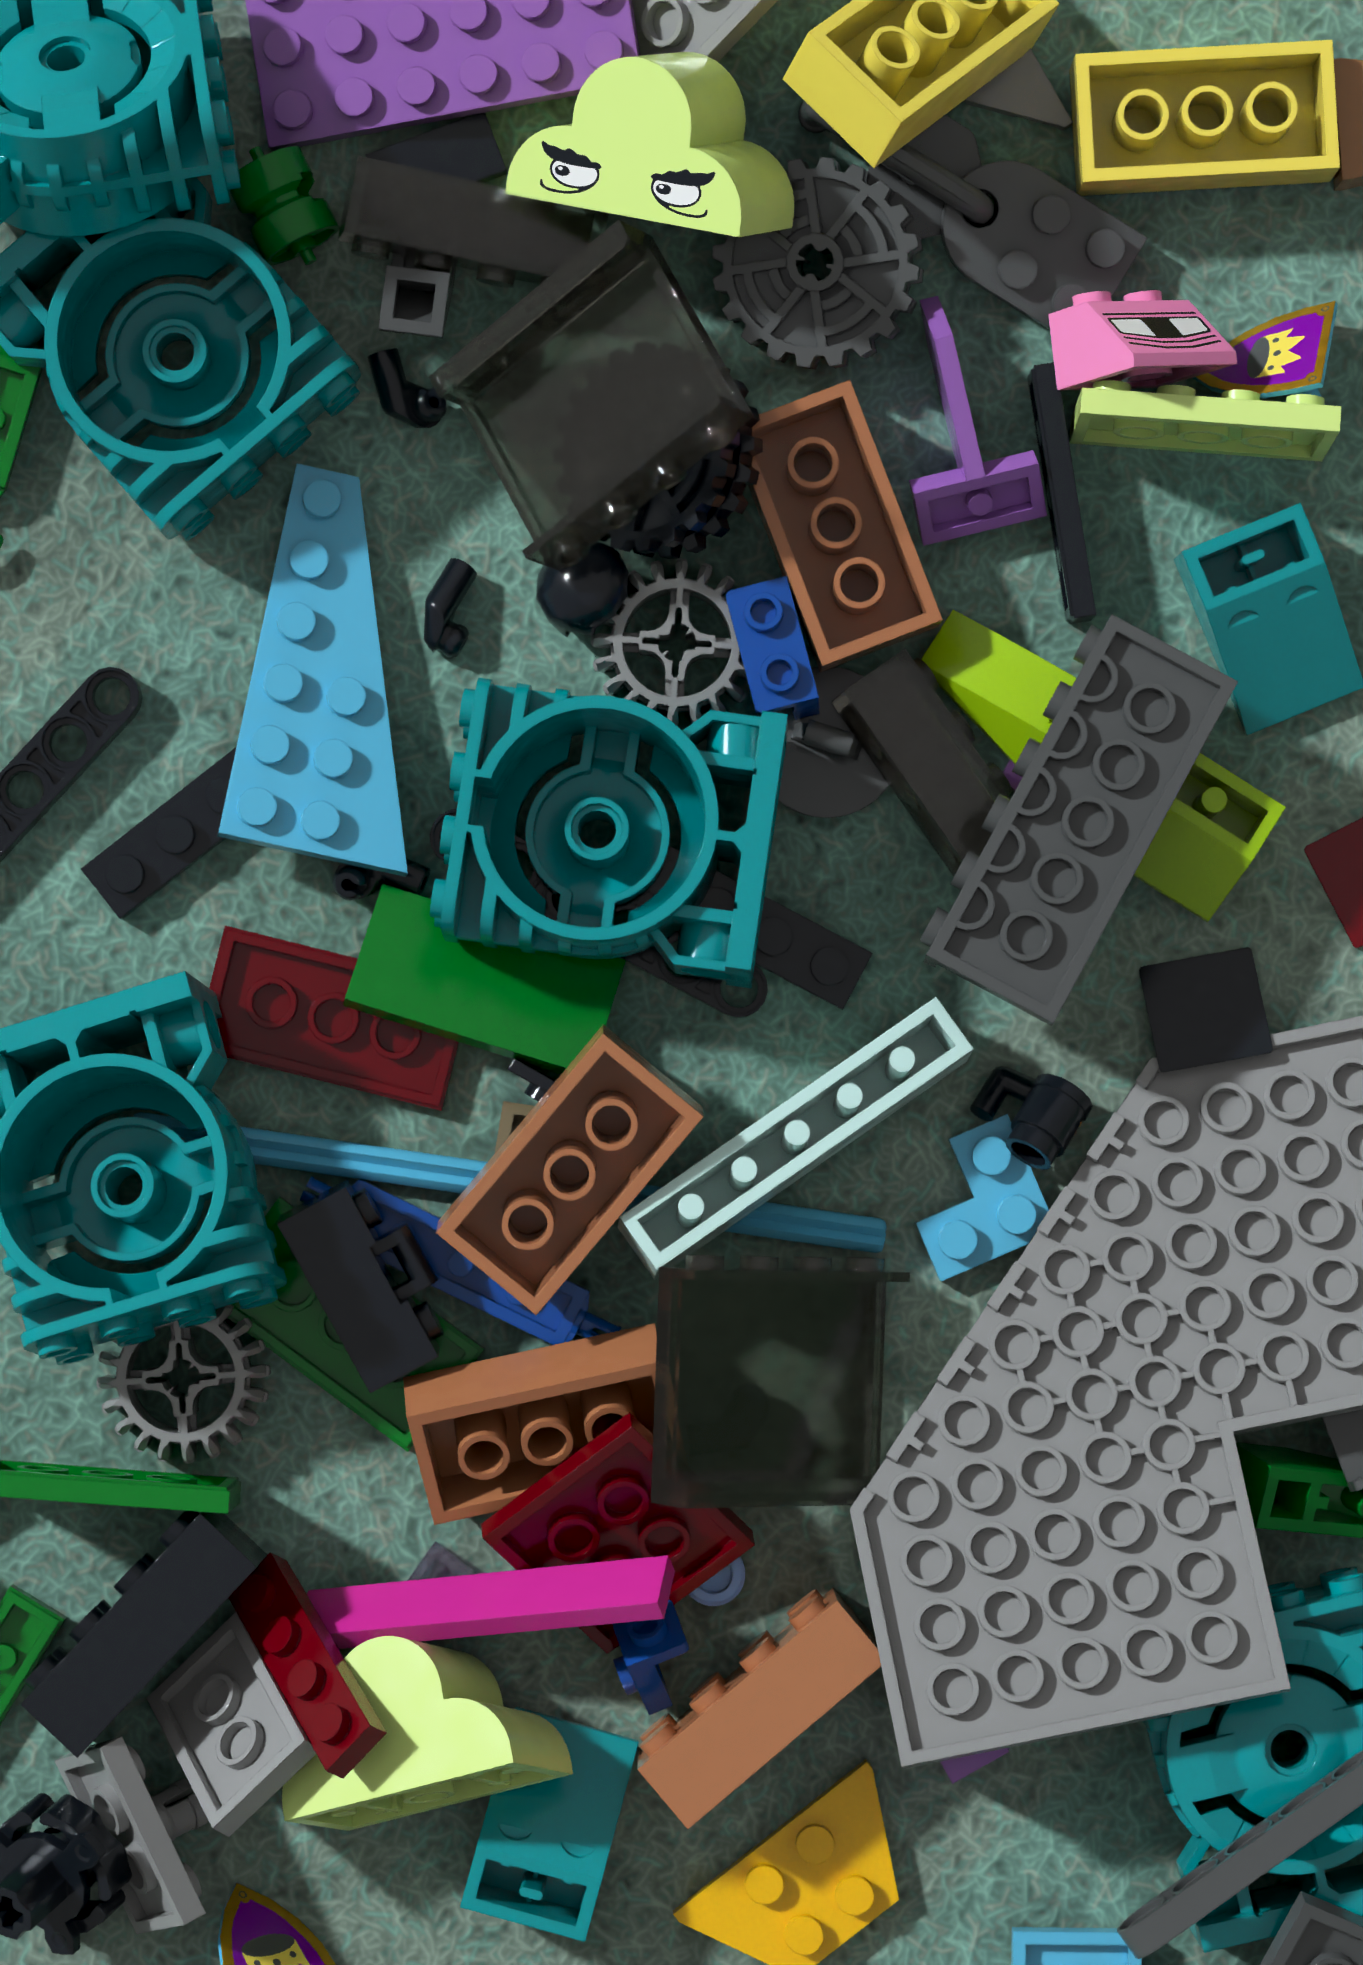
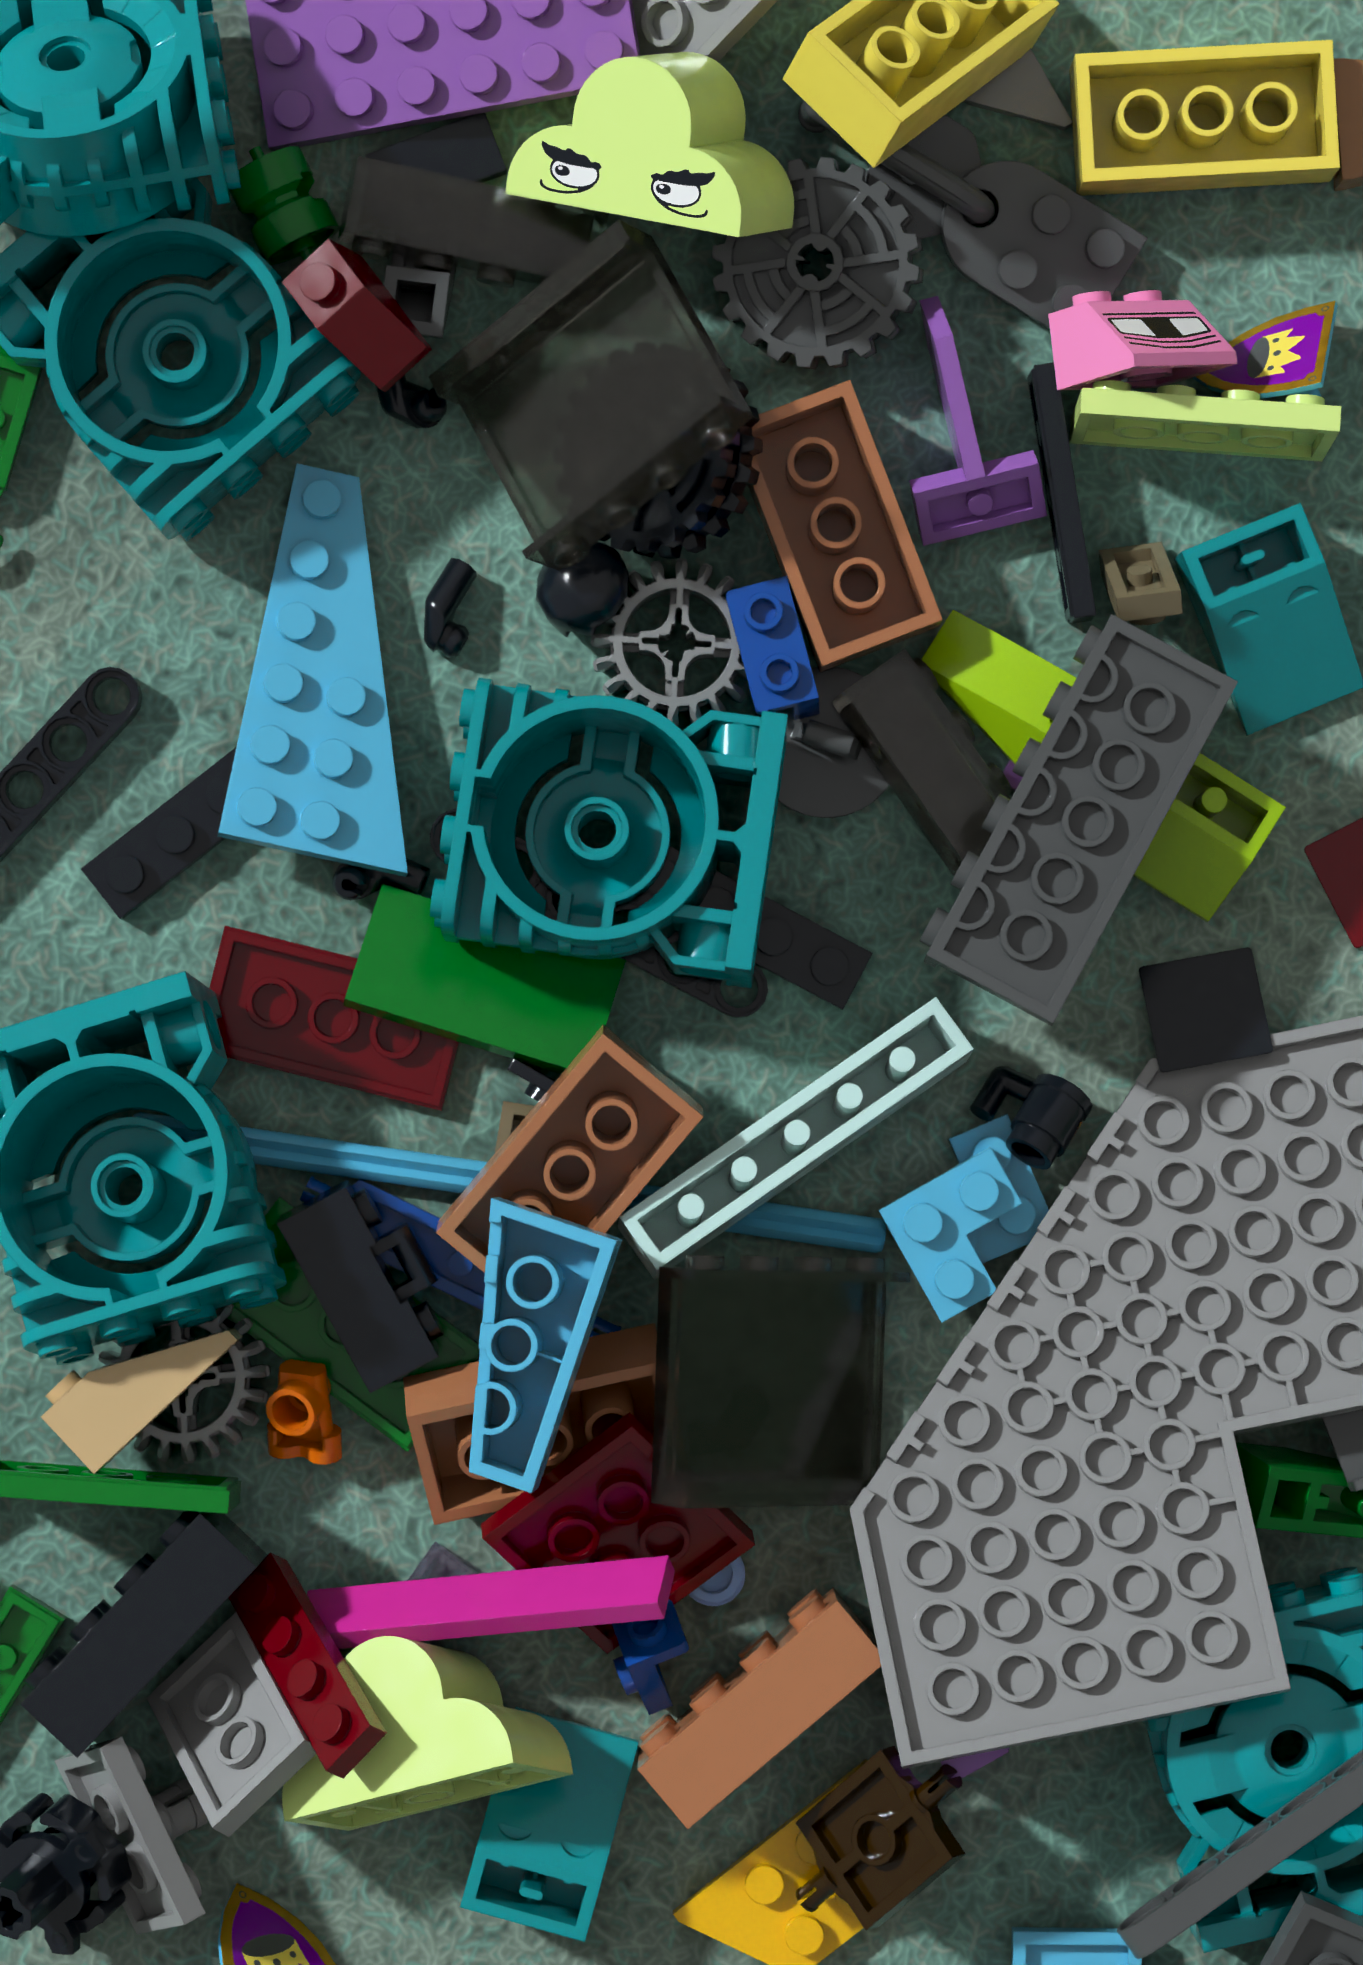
none -> tan slope [41,1327,243,1474]
none -> orange plate [266,1359,342,1465]
none -> dark red slope [282,238,432,392]
none -> medium azure wedge [469,1197,622,1493]
none -> dark brown plate [796,1746,966,1931]
none -> medium azure plate [878,1147,1022,1323]
none -> dark tan plate [1099,542,1183,625]

